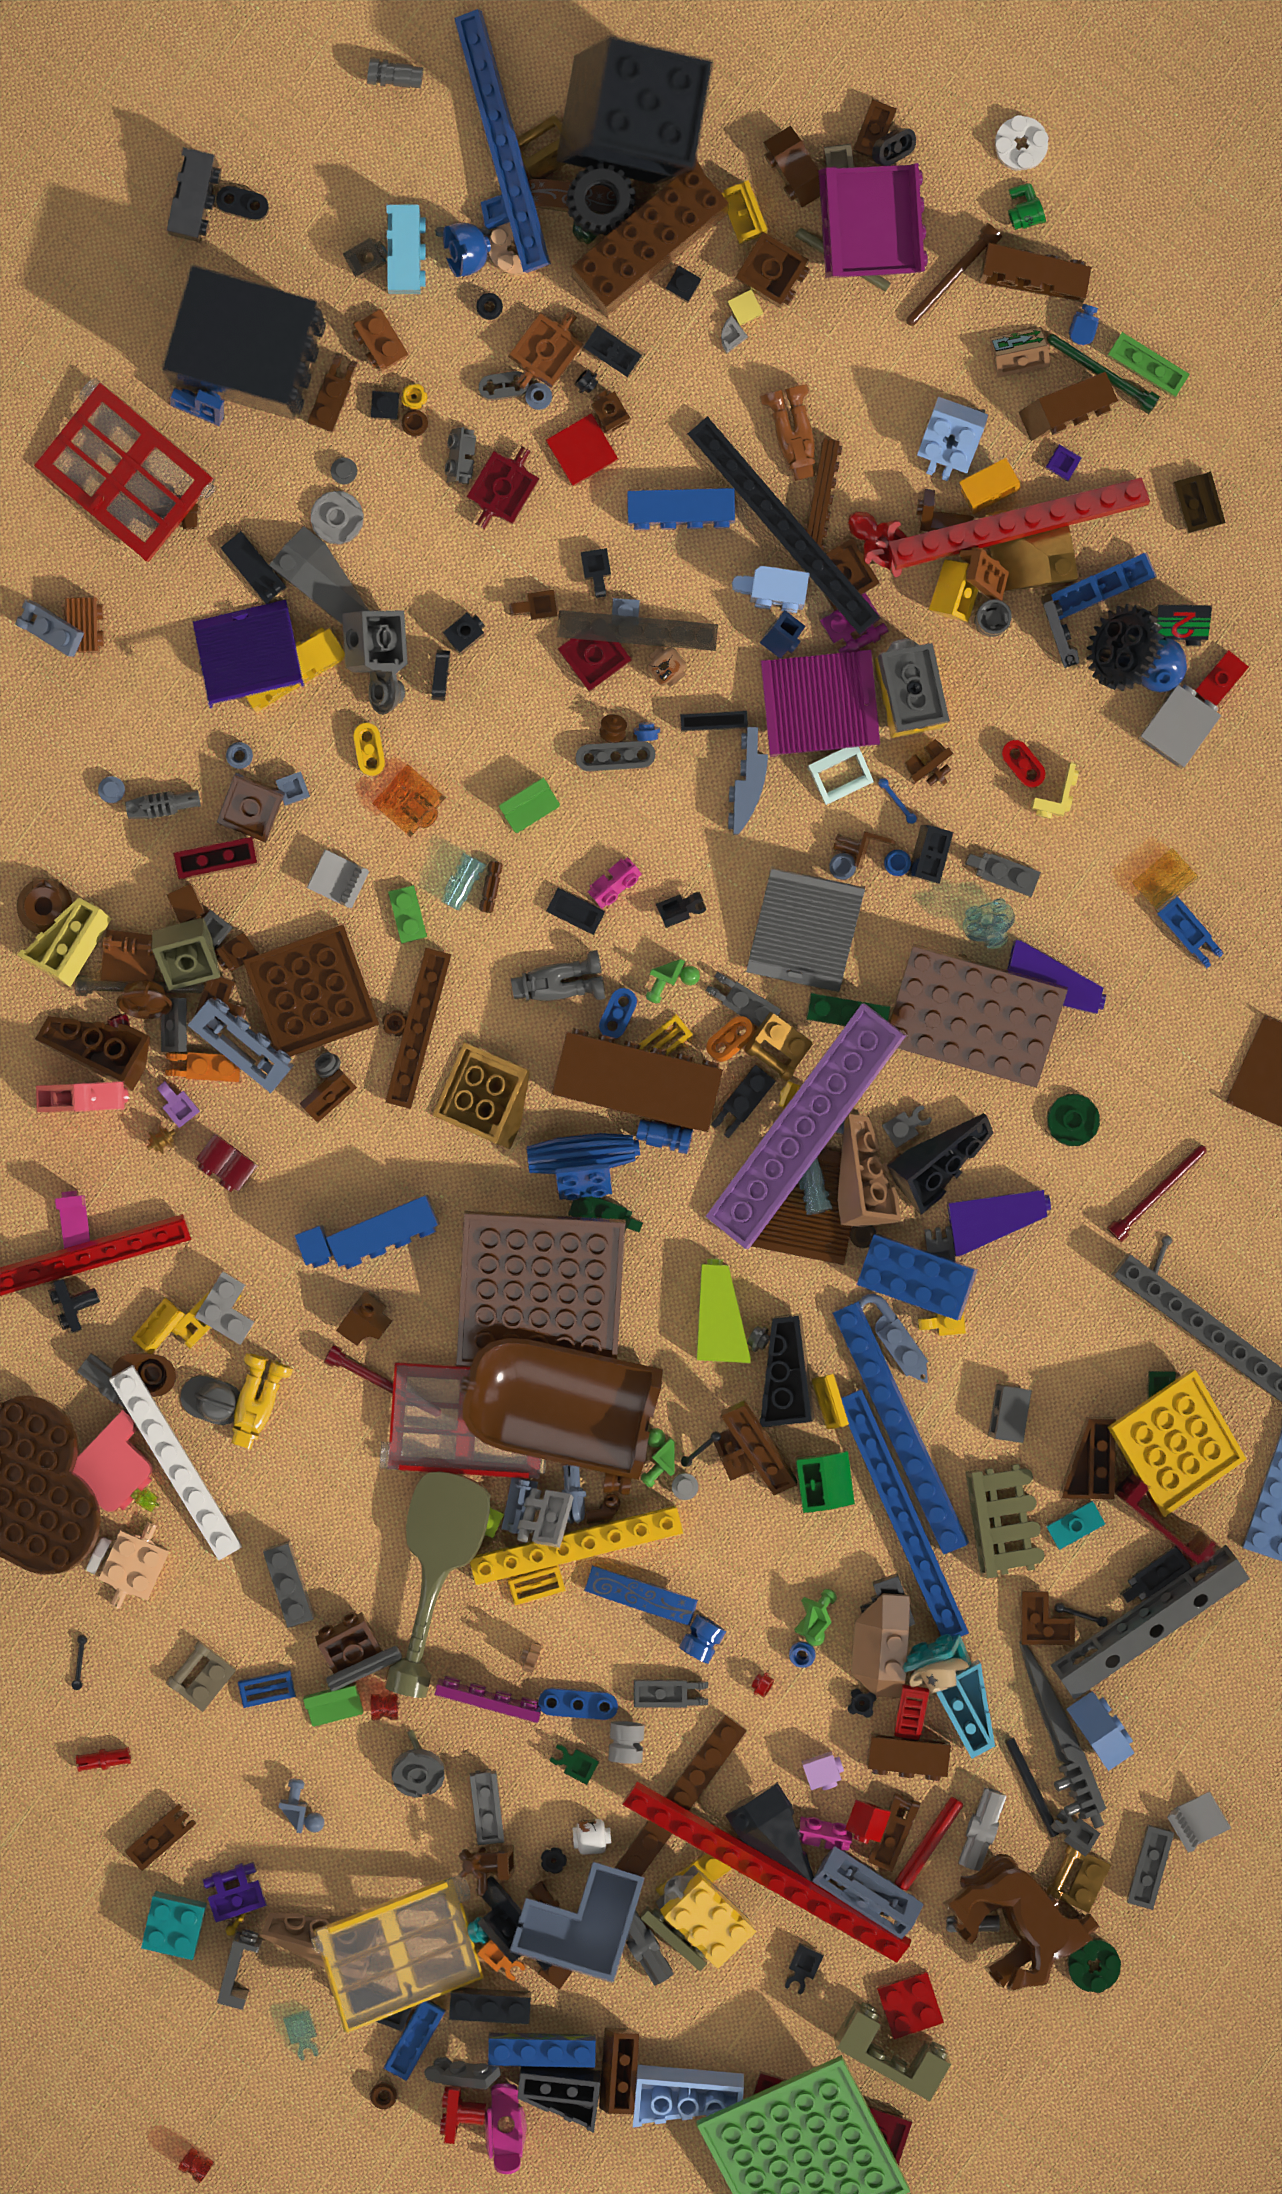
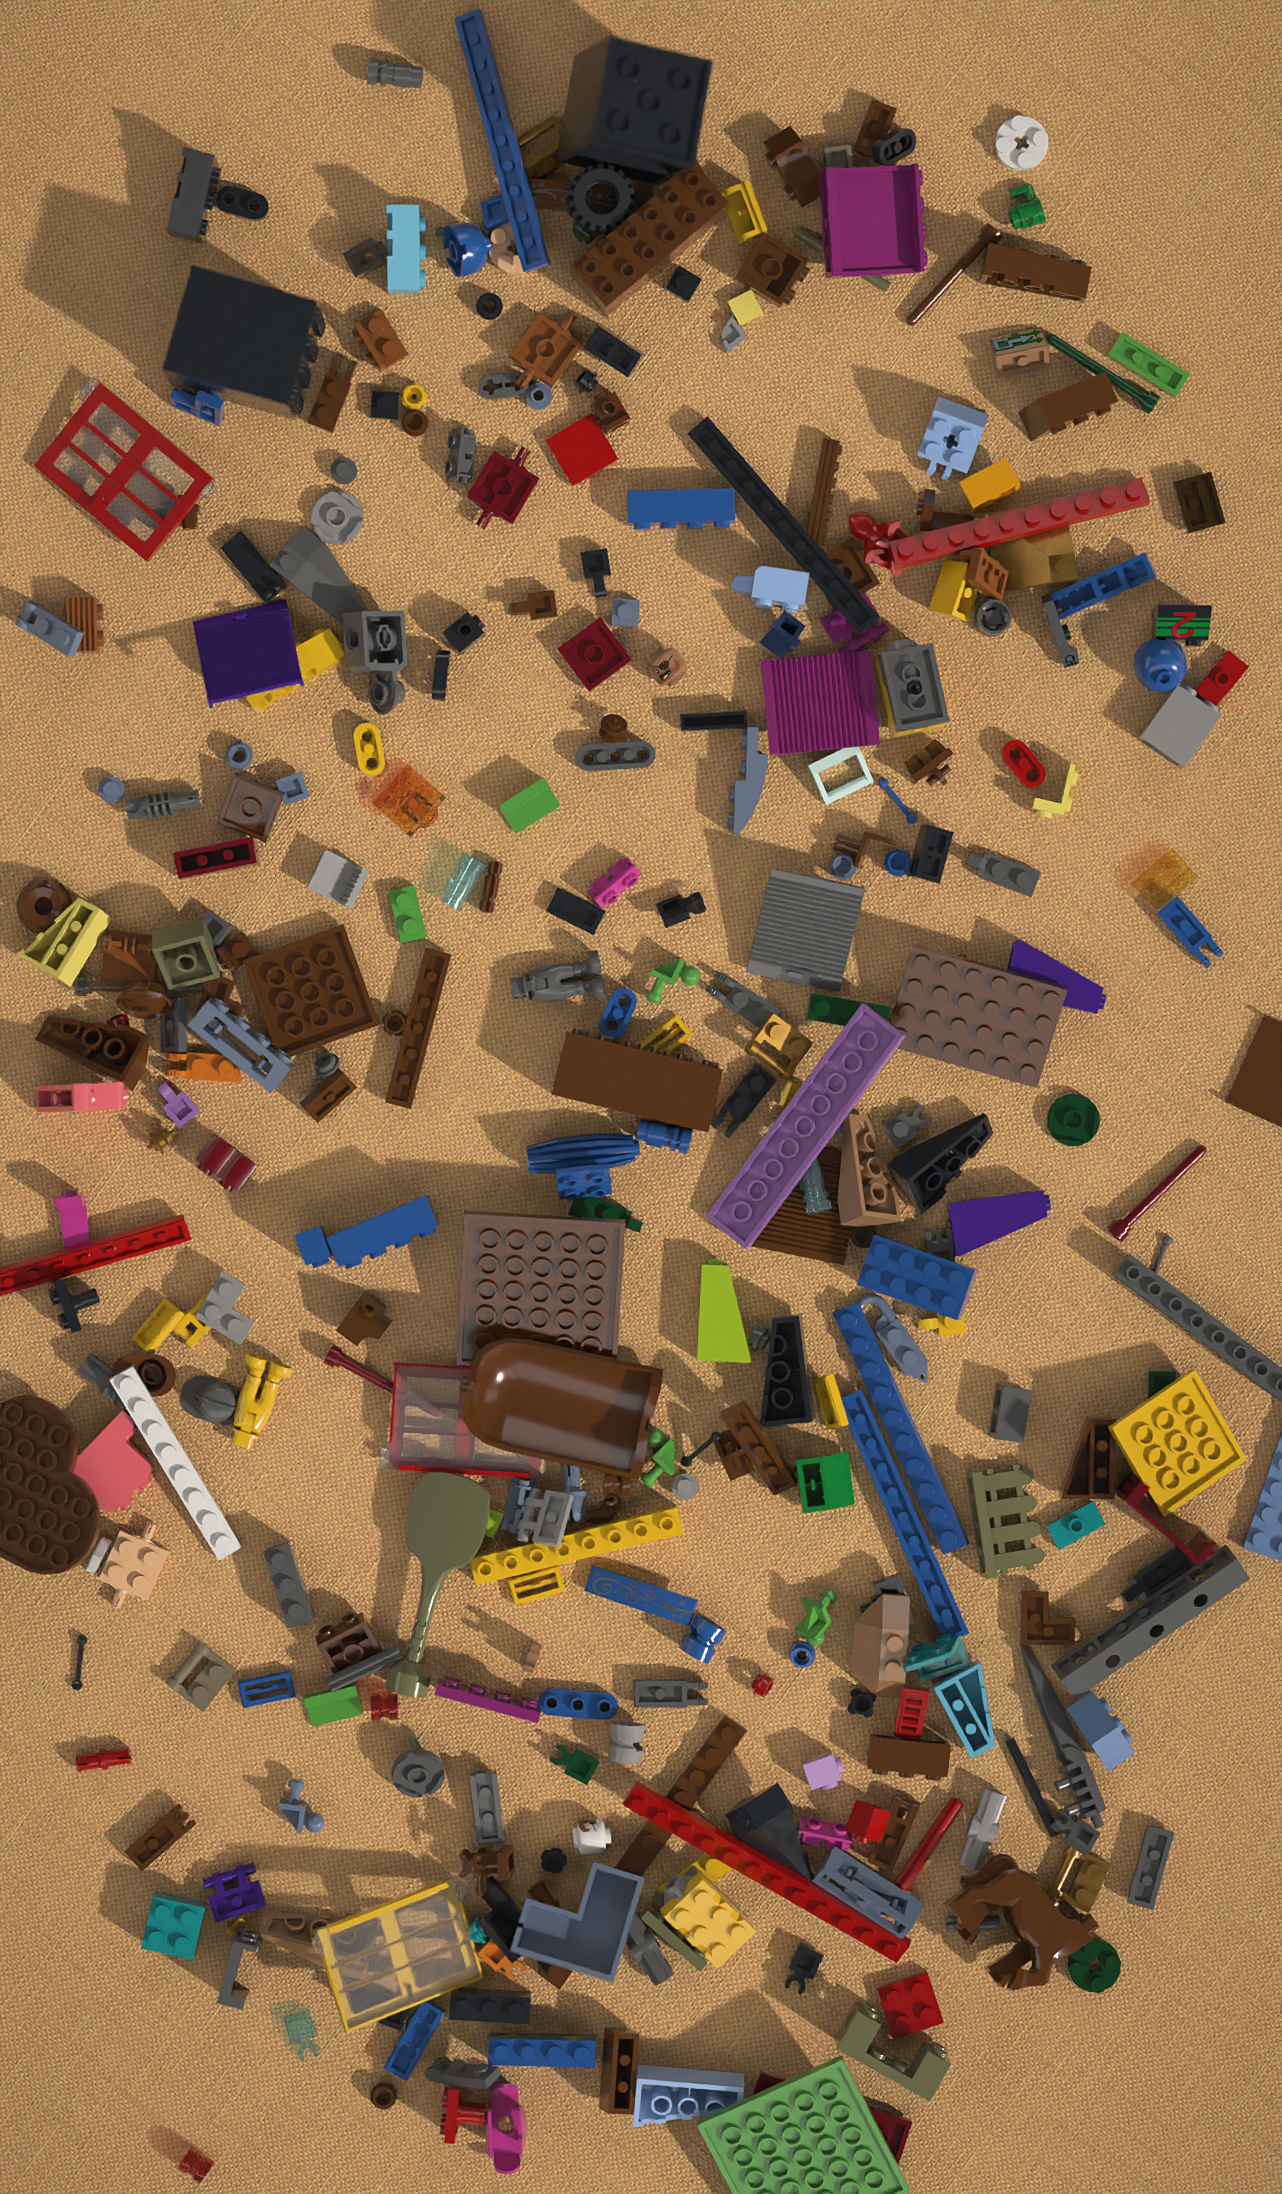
clear neon green plate [134,1489,160,1512] -> none
reddish brown brick [167,884,206,923] -> none
pearl gold slope [432,1042,530,1149] -> none
black wedge [517,2066,601,2133] -> none
clear smoke plate [557,610,718,651] -> none
blue plate [634,722,660,741] -> none
orange plate [706,1016,755,1062] -> none
dark orange piece [760,384,816,481] -> none
tan hat [910,1658,969,1693] -> none
clear light blue plate [962,898,1015,949] -> none
dark purple tile [1045,444,1082,482] -> none
black hinge [1054,1602,1108,1627] -> none
blue arm [1069,304,1099,345] -> none
black gear [1086,604,1164,691] -> none
light grey piece [1167,1791,1231,1853] -> none

